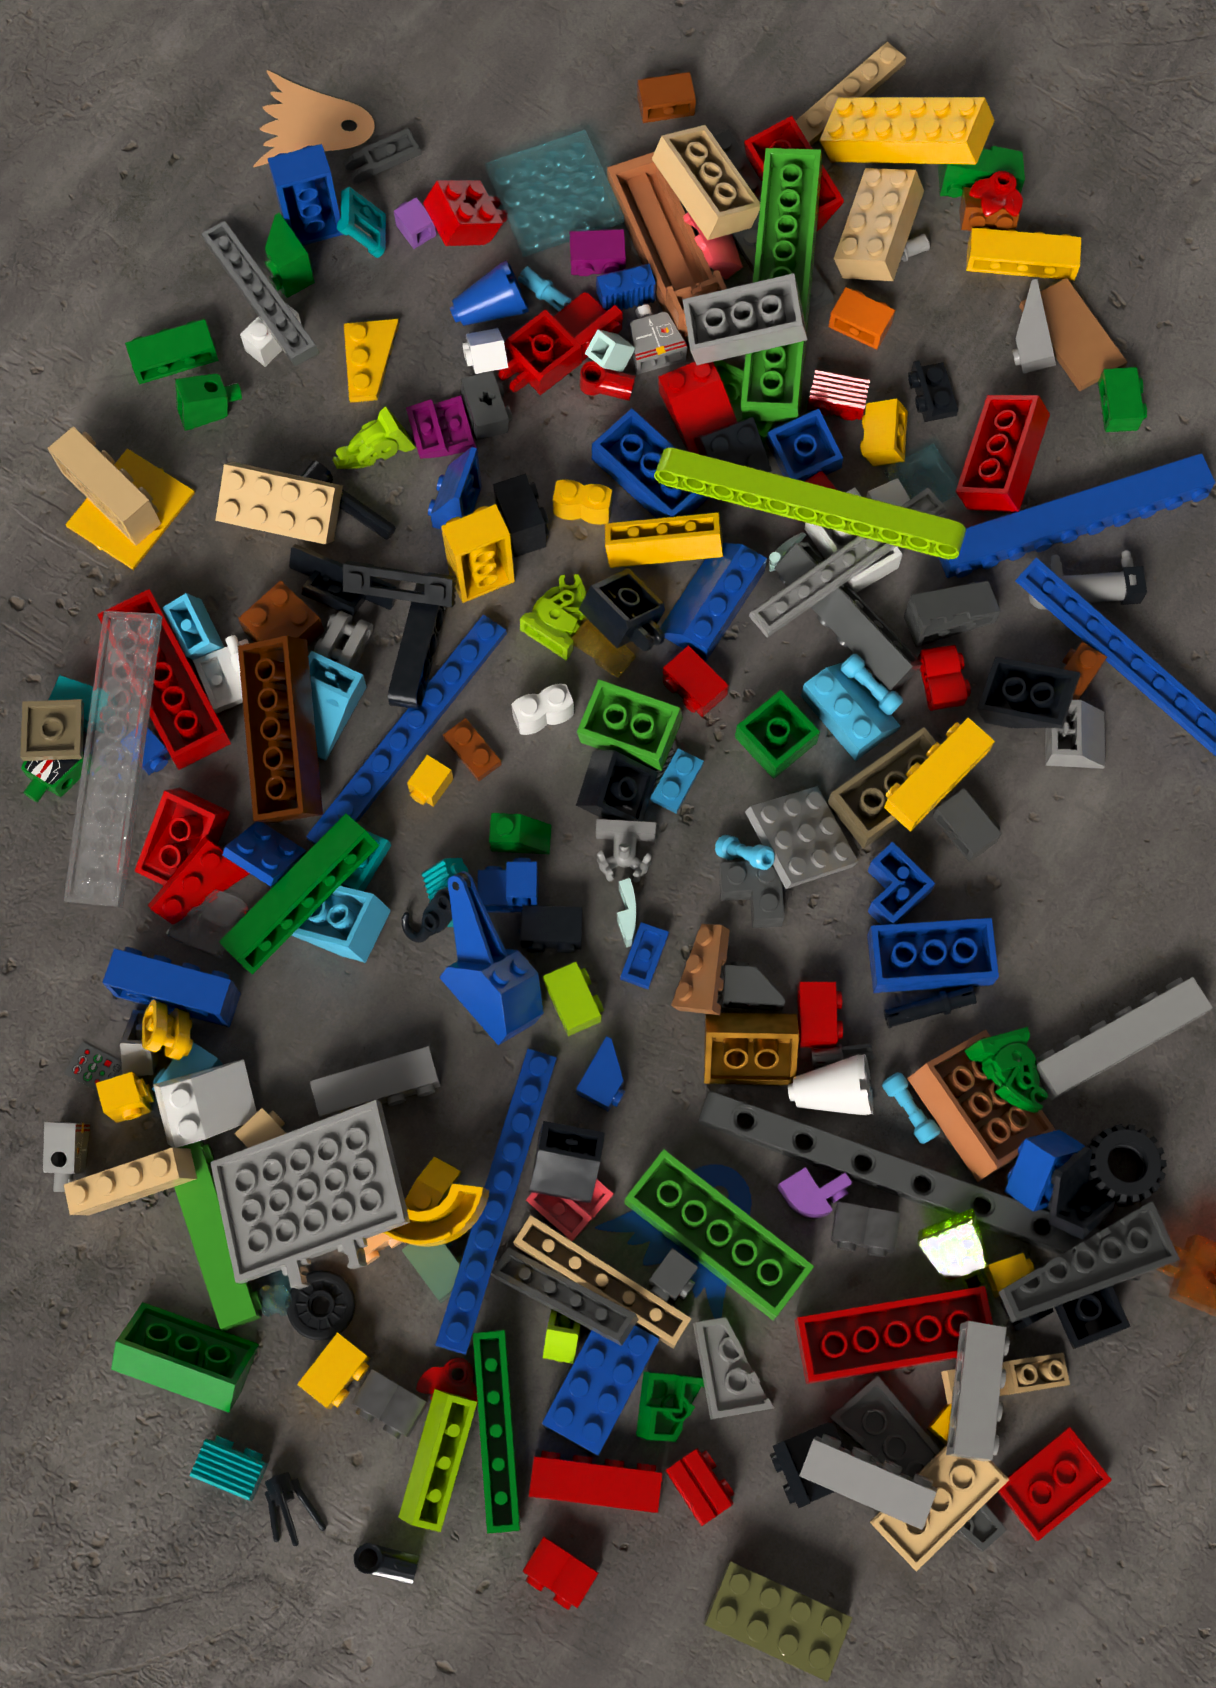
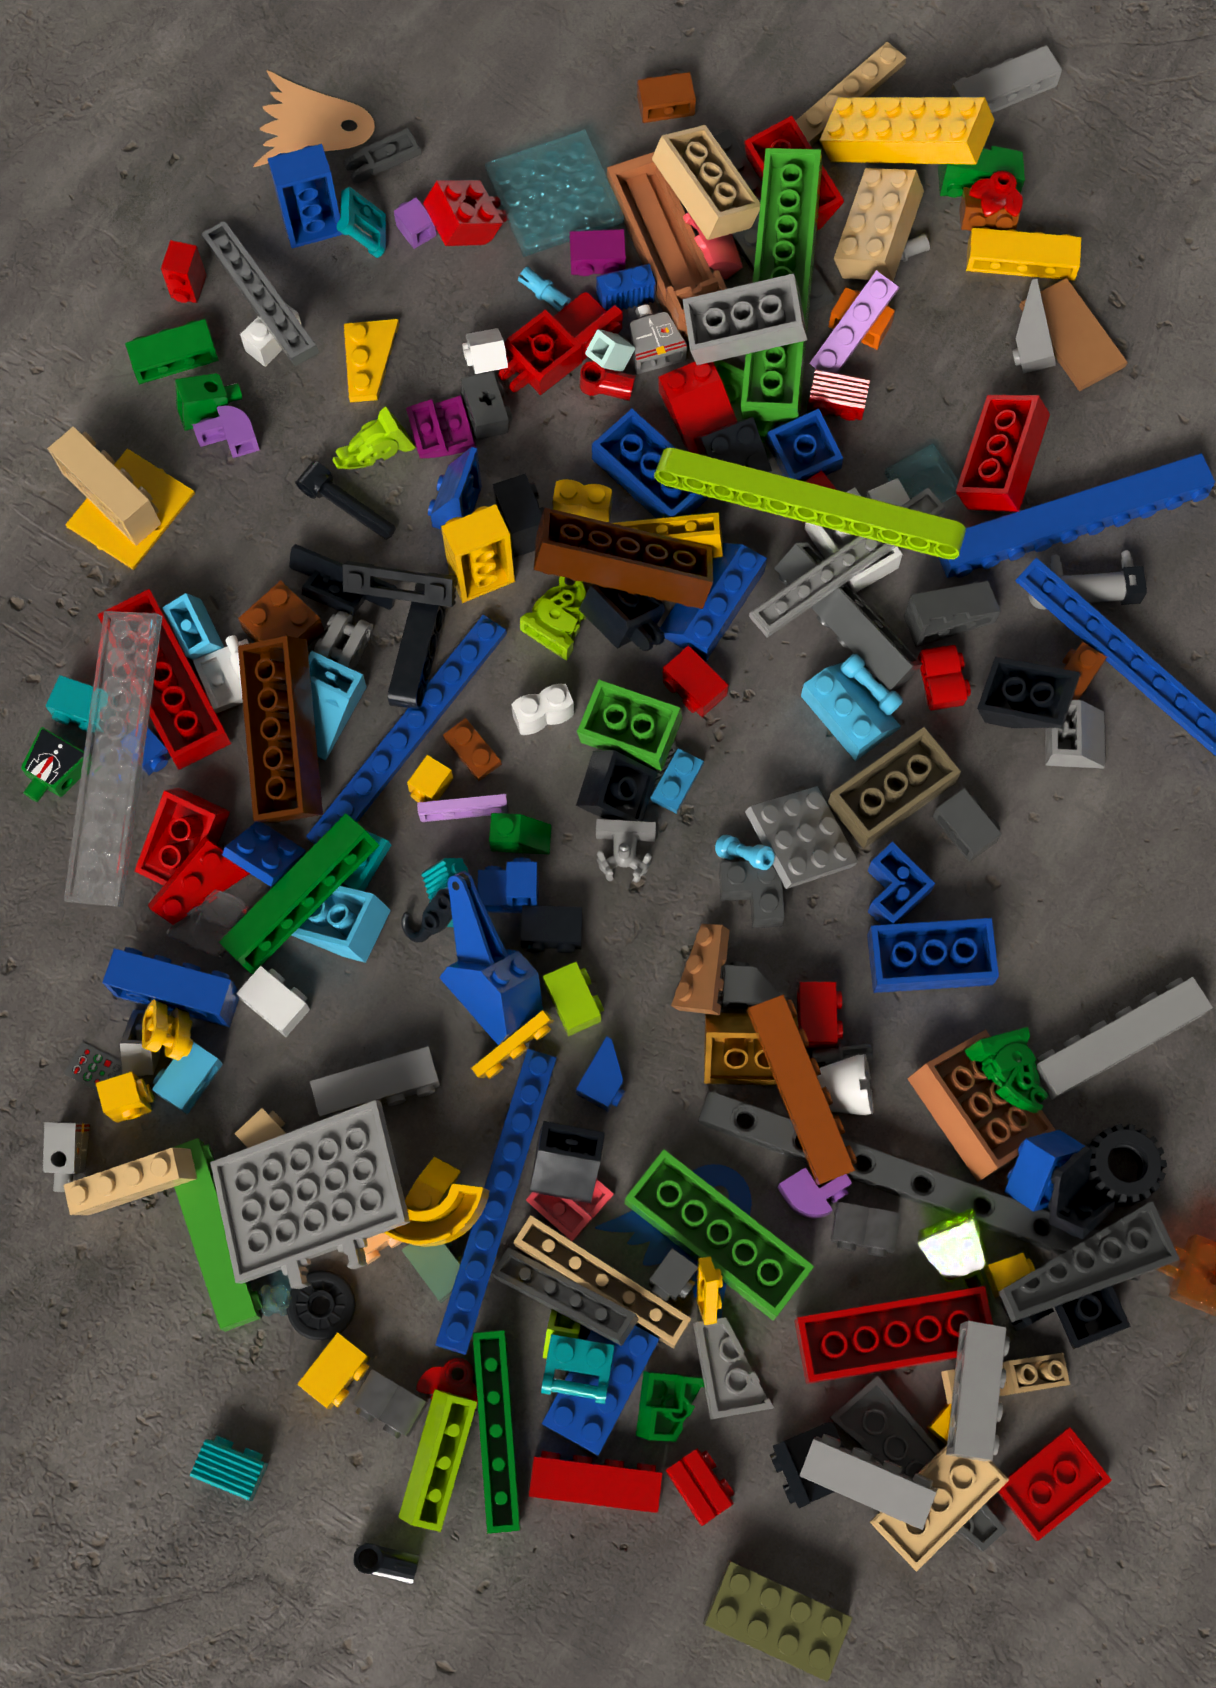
dark tan plate [20,699,84,761] -> none
green slope [111,1302,259,1413] -> none
white slope [153,1059,257,1148] -> none
tan brick [215,462,343,544] -> none
green slope [265,212,315,298] -> none
black plant [265,1472,326,1547] -> none
blue cone [450,260,529,326] -> none
red brick [522,1537,599,1610] -> none
clear yellow slope [571,619,636,678] -> none
light aqua slope [617,878,636,948] -> none
blue plate [620,922,669,990] -> none
green brick [735,690,820,779] -> none
light aqua bar [769,532,806,572] -> none
yellow brick [860,398,908,466] -> none
medium azure piece [882,1072,940,1144] -> none
black pin [883,985,977,1029] -> none
yellow brick [884,718,995,832] -> none
black bracket [908,360,958,422] -> none
green brick [1098,367,1147,432] -> none
none -> red brick [161,240,207,303]
none -> medium lavender brick [192,406,260,458]
none -> white brick [236,966,310,1037]
none -> lavender tile [417,794,508,822]
none -> yellow plate [471,1010,554,1079]
none -> reddish brown brick [534,508,713,609]
none -> teal plate [541,1334,615,1404]
none -> yellow plate [697,1256,723,1325]
none -> dark orange brick [747,994,857,1185]
none -> lavender plate [809,270,899,373]
none -> light grey brick [950,45,1062,113]

